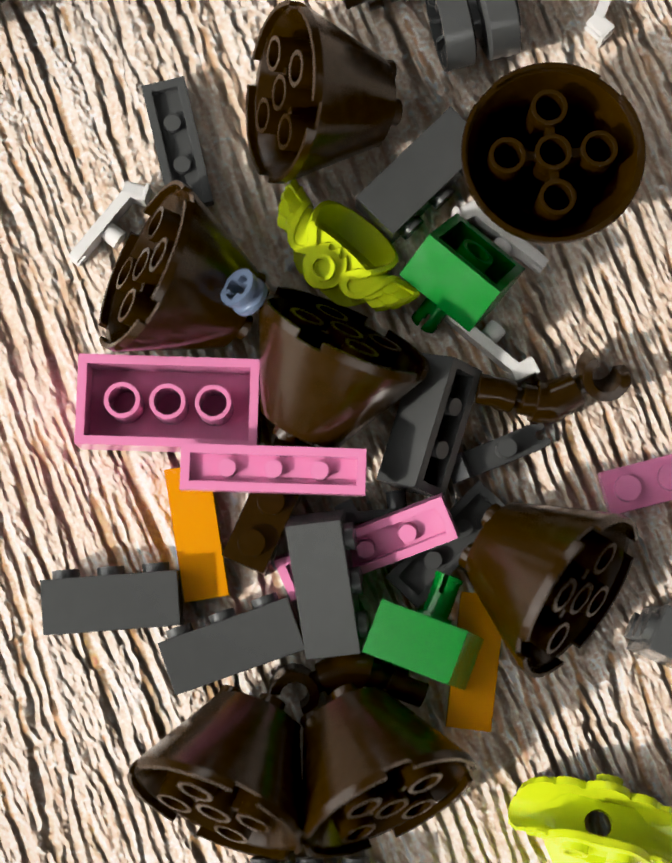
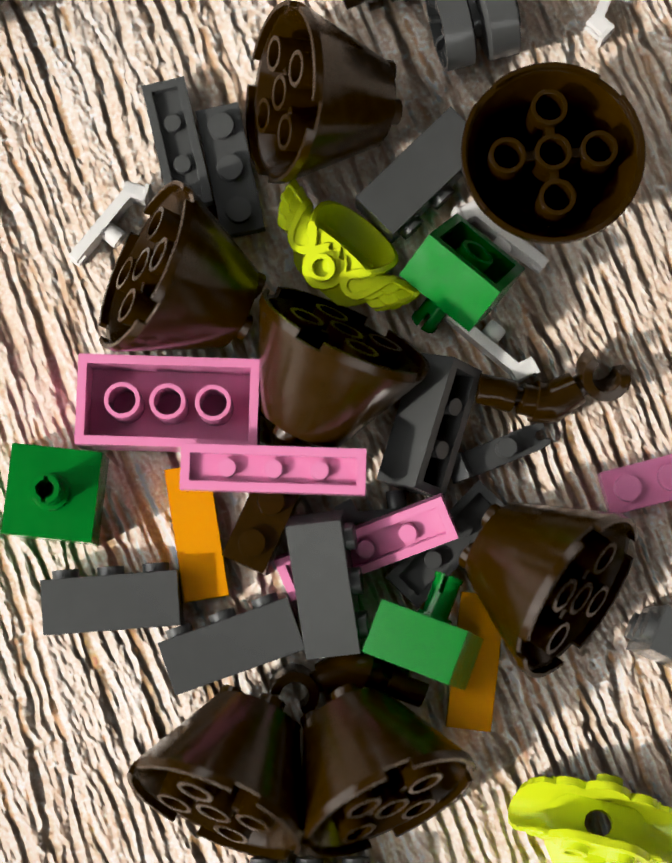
sand blue bush [220,269,268,317] -> none
none -> green brick [1,443,109,546]
none -> dark grey plate [195,102,266,238]

